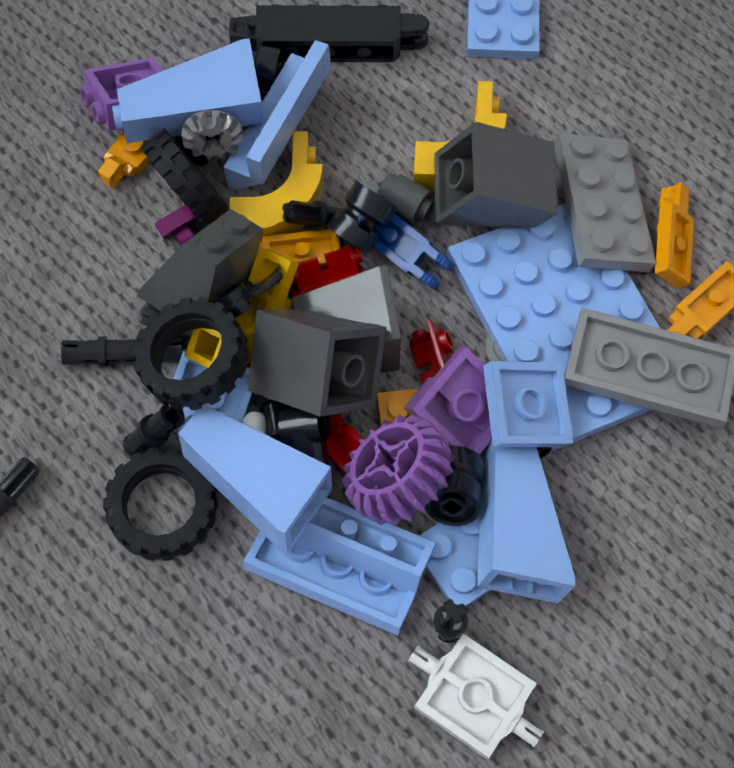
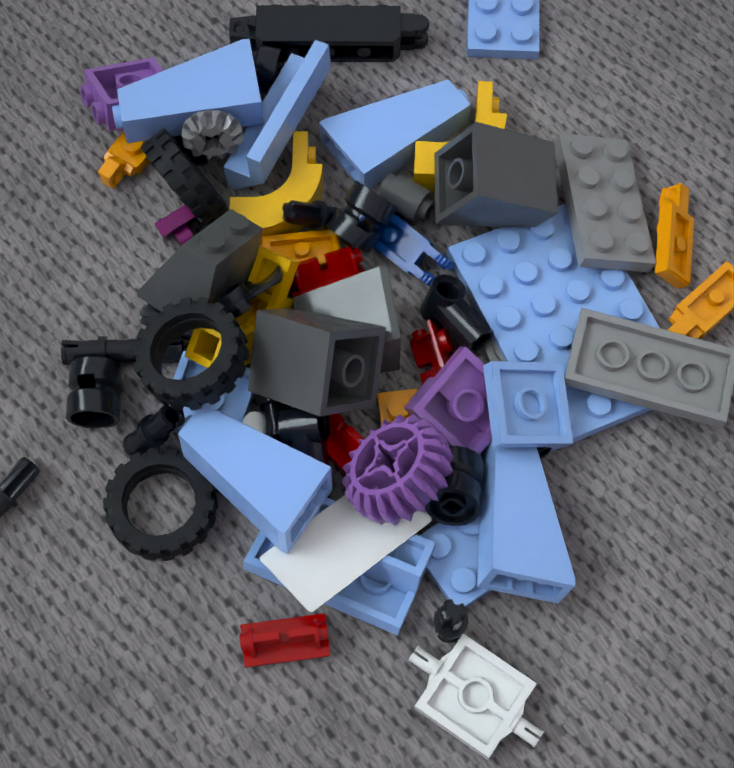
none -> black wheel [66,357,123,428]
none -> red hinge [240,613,331,668]
none -> white sticker [260,495,432,612]
none -> light blue slope [319,80,471,189]
none -> black piece [420,274,494,353]

